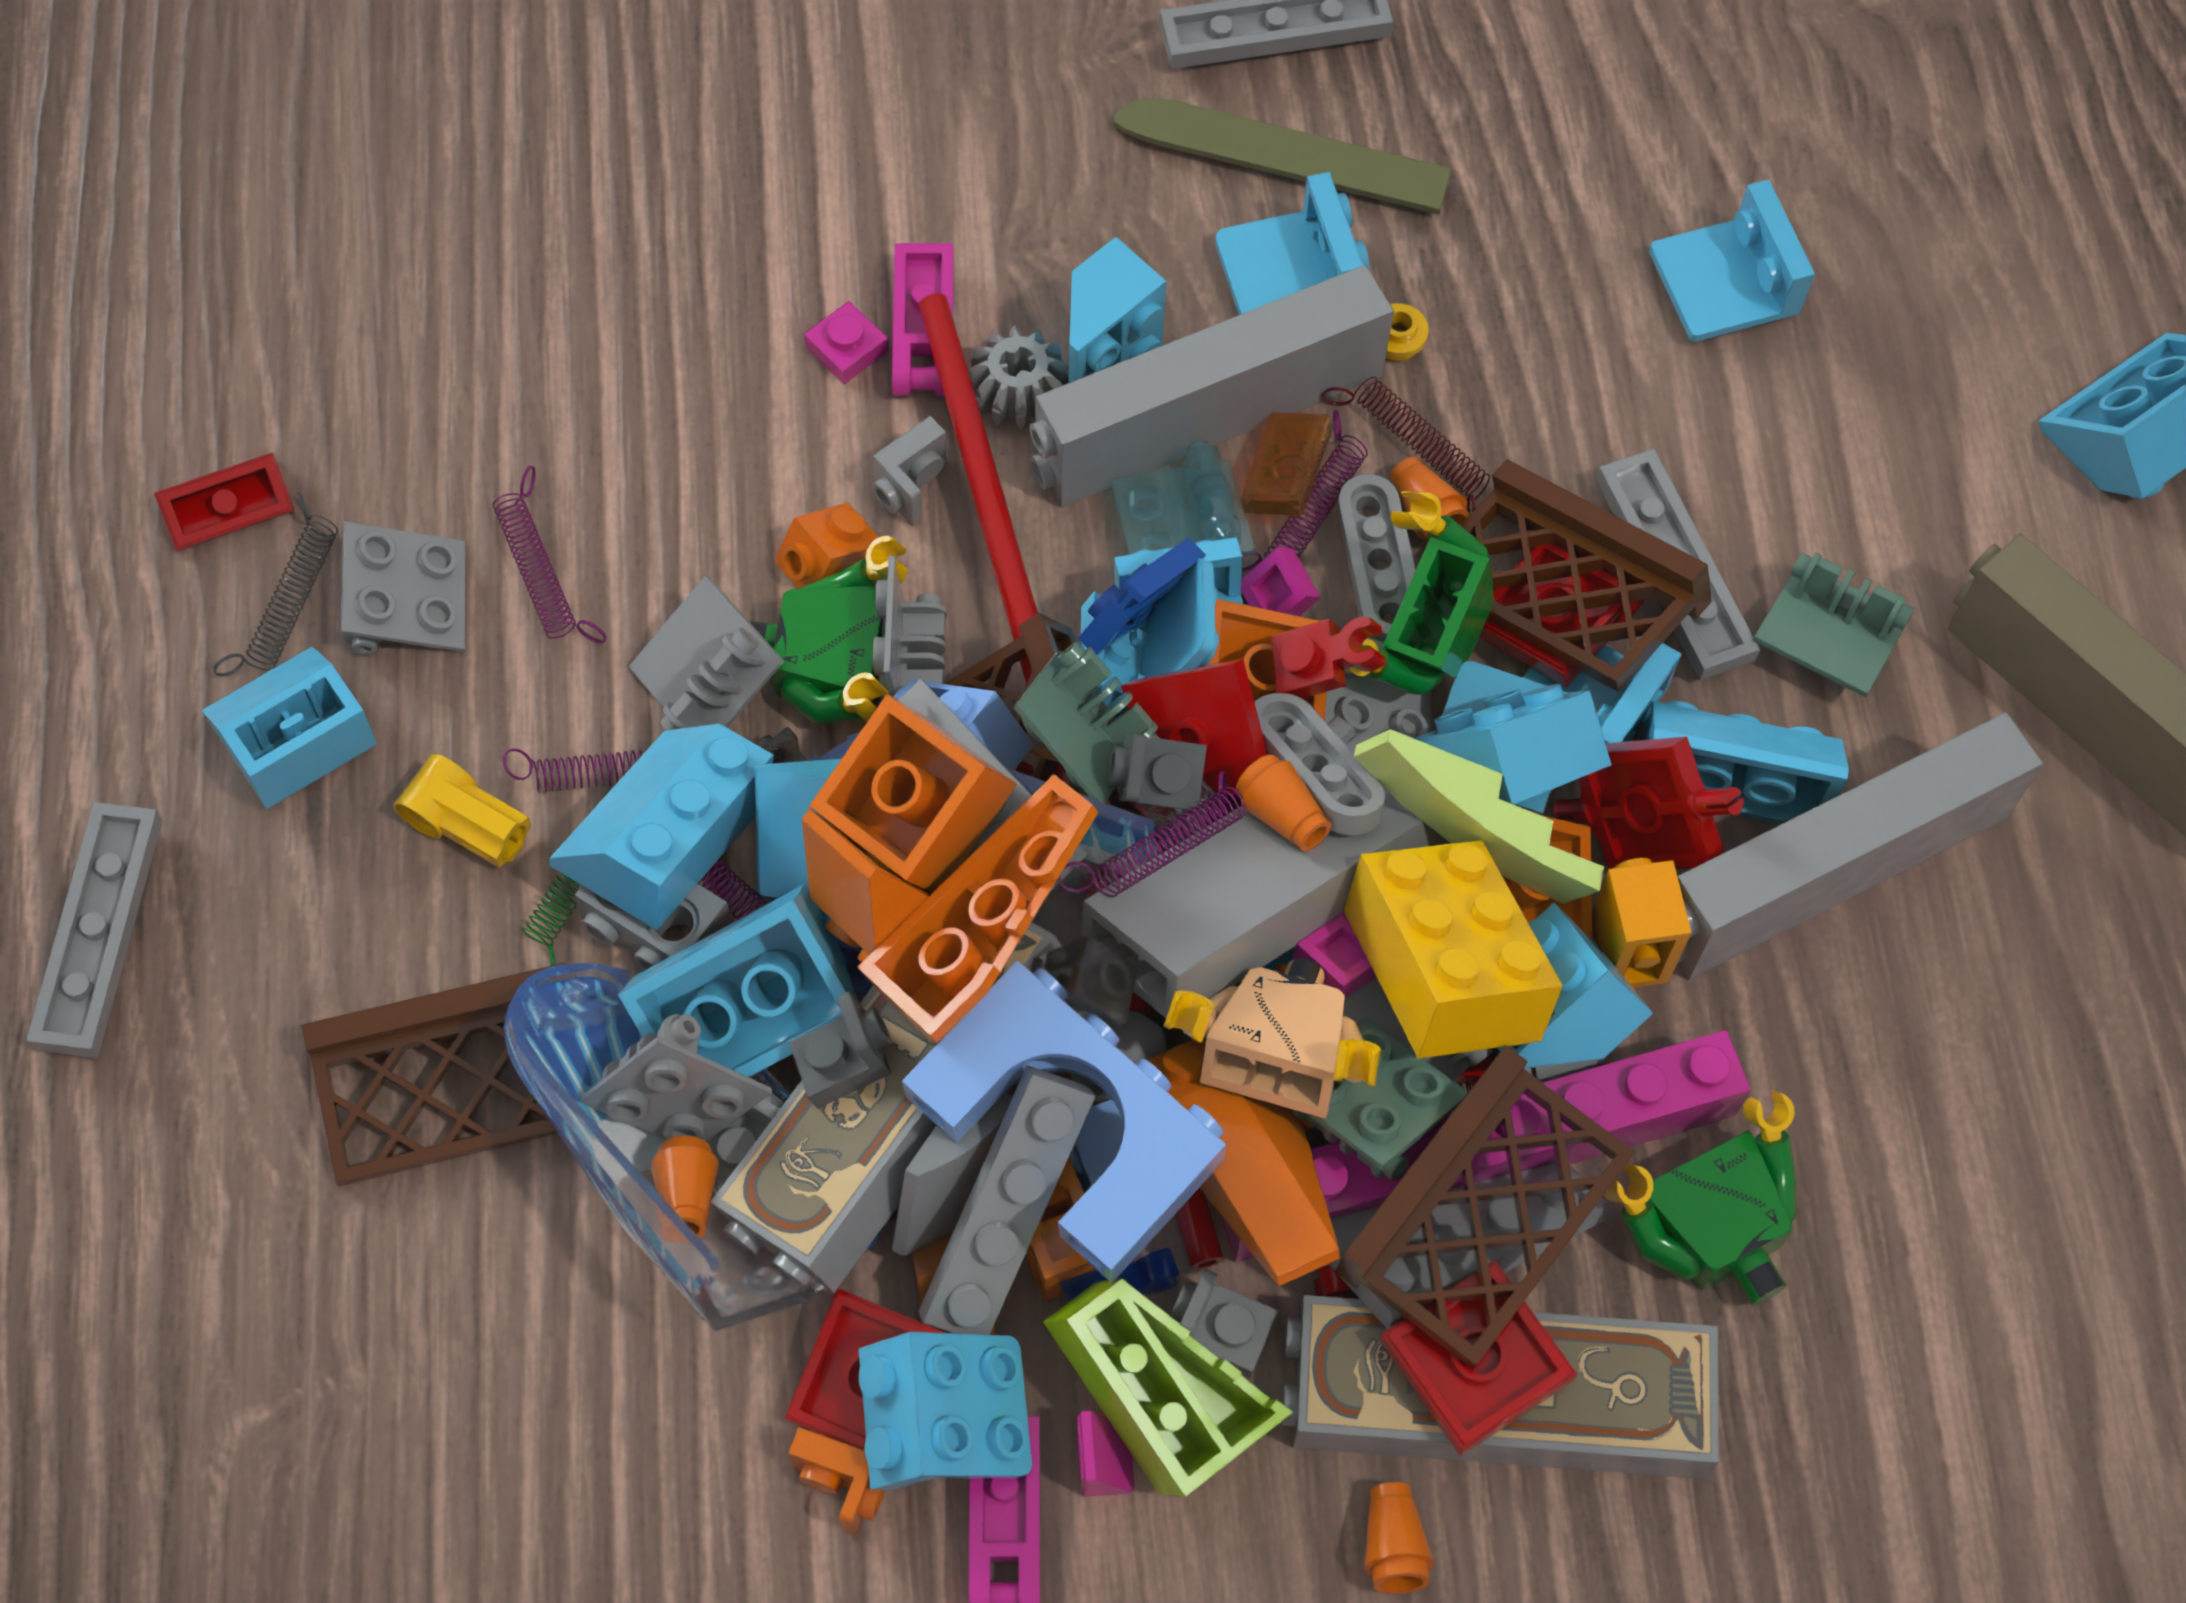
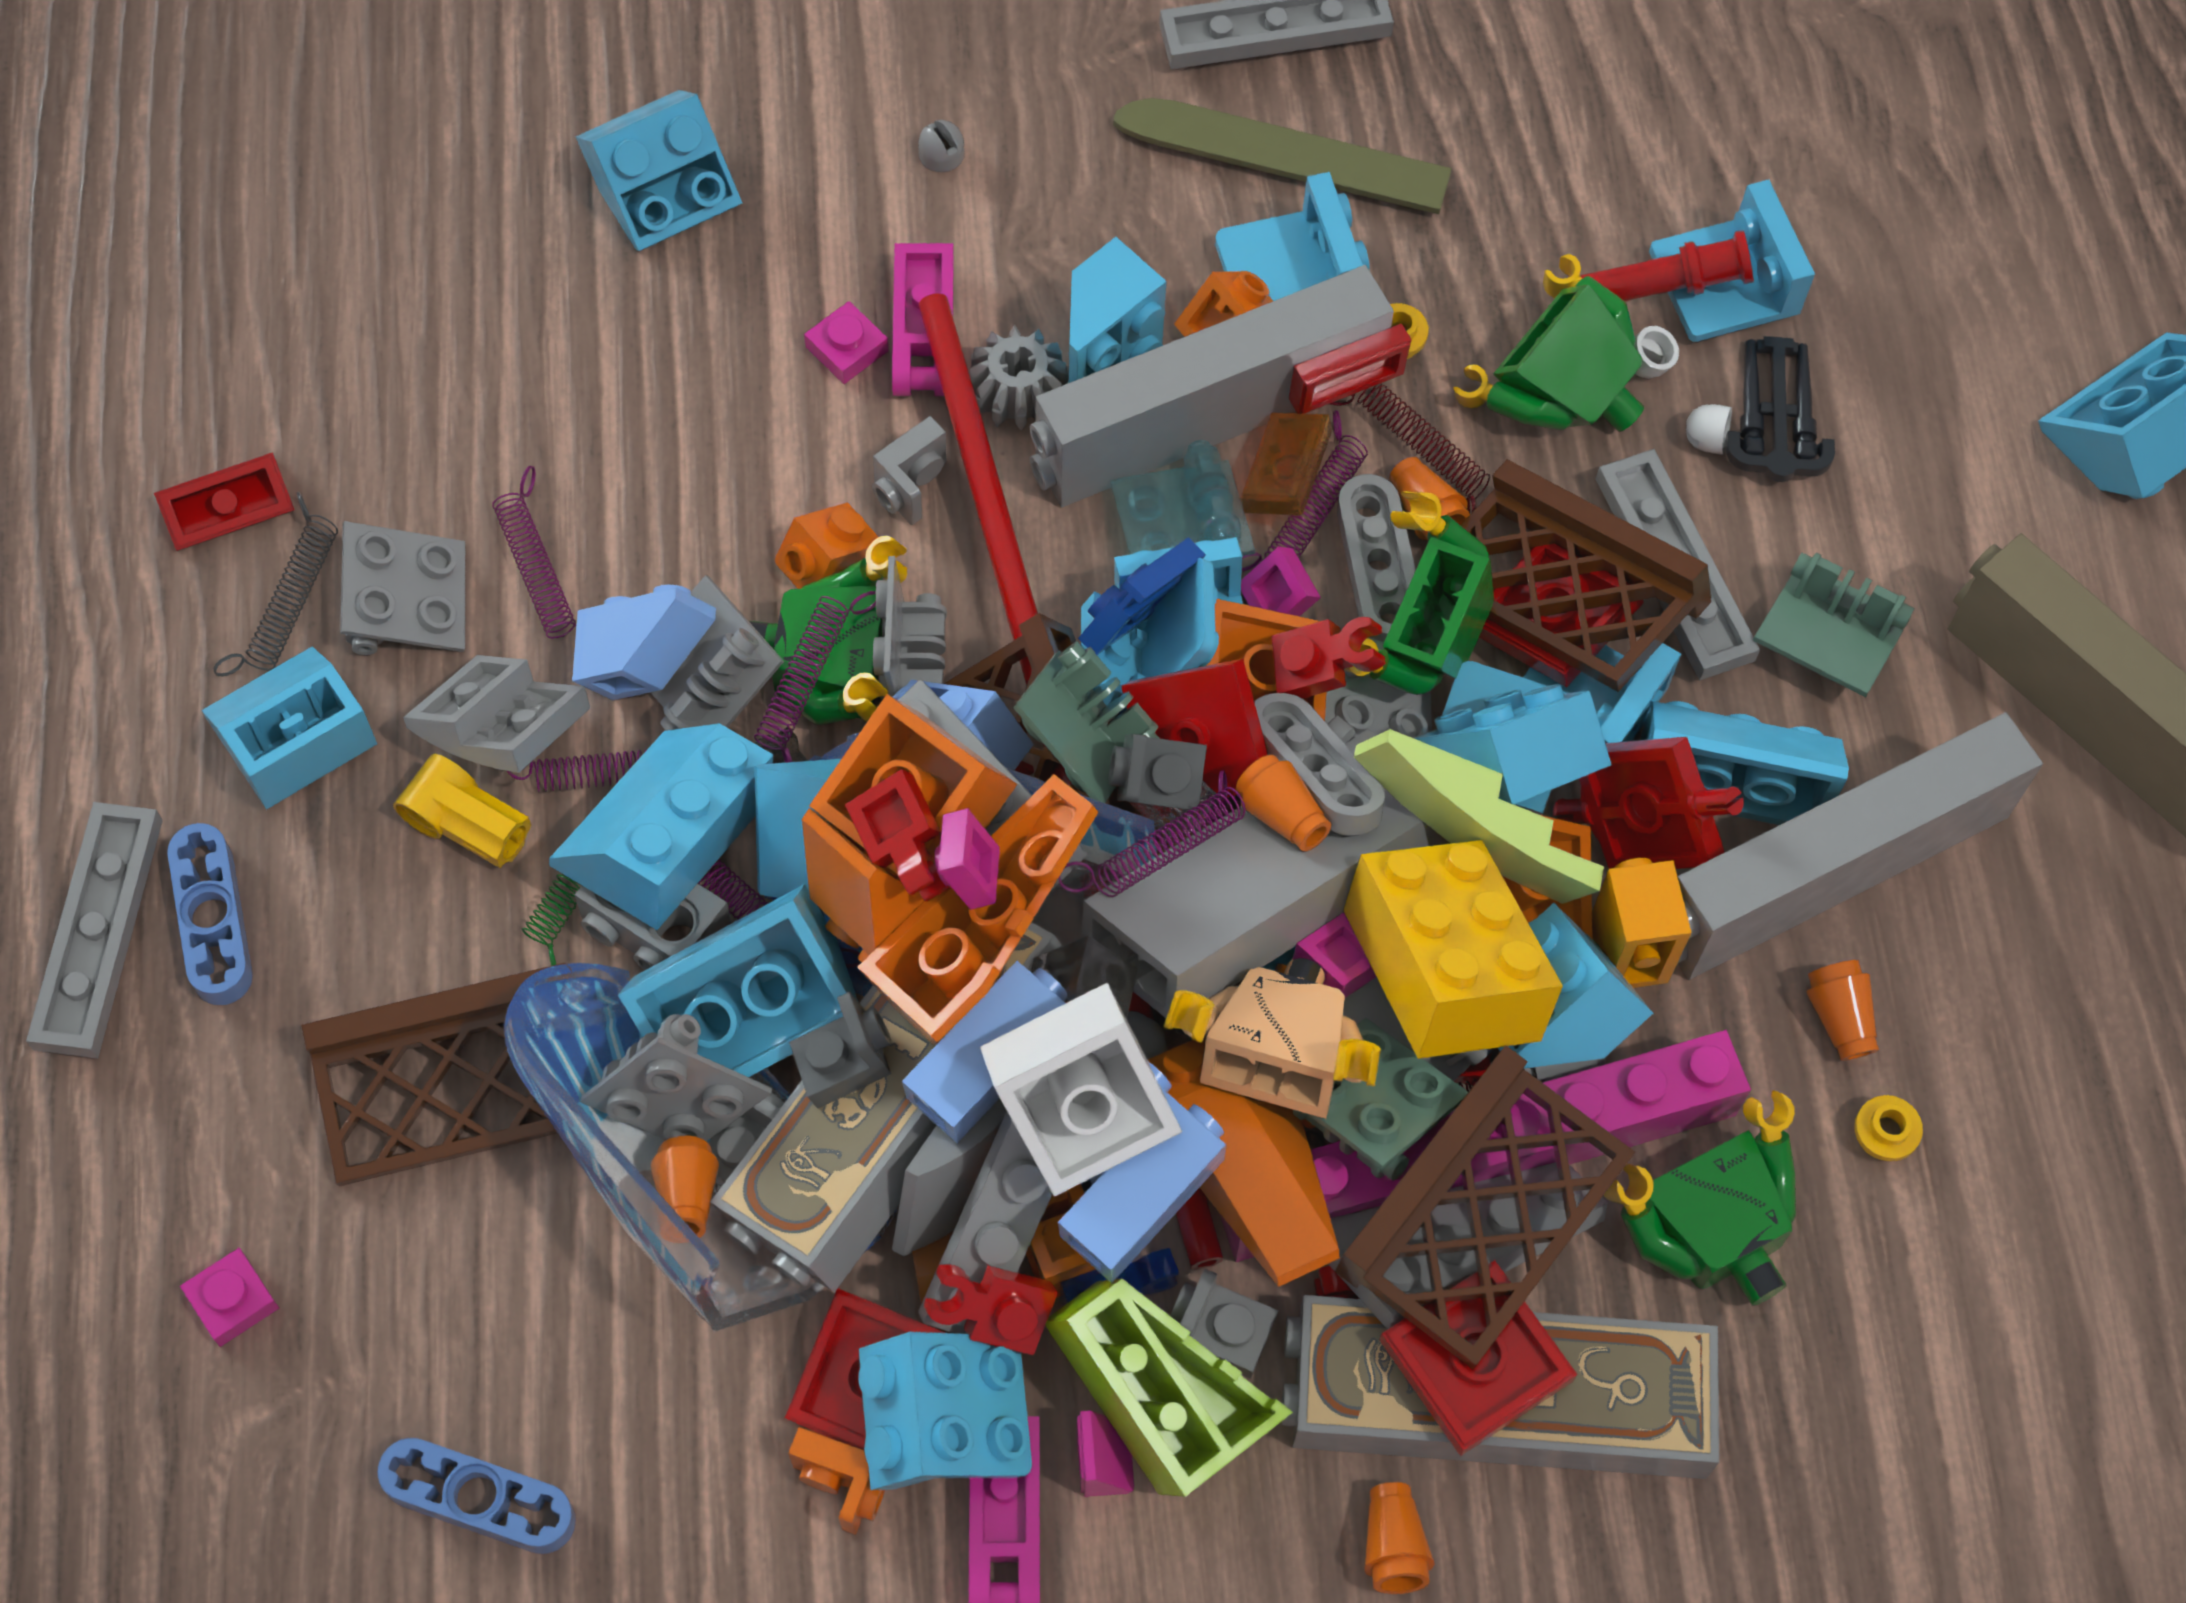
none -> medium blue beam [167,823,253,1005]
none -> dark pink plate [180,1247,279,1347]
none -> medium blue beam [378,1438,576,1554]
none -> light grey slope [403,655,590,773]
none -> light blue slope [572,585,716,701]
none -> medium azure slope [576,90,742,251]
none -> magenta piece [754,591,876,763]
none -> red plate [845,769,950,902]
none -> light grey hinge [918,120,965,172]
none -> red plate [923,1264,1058,1355]
none -> dark pink plate [935,808,1000,910]
none -> white slope [980,983,1182,1197]
none -> orange bracket [1174,271,1273,337]
none -> red tile [1288,323,1412,415]
none -> green torso [1453,254,1644,432]
none -> red pin [1568,230,1754,301]
none -> white hinge [1634,326,1679,379]
none -> white hinge [1686,404,1732,455]
none -> black piece [1725,336,1835,482]
none -> orange cone [1806,960,1879,1061]
none -> yellow plate [1854,1095,1923,1161]

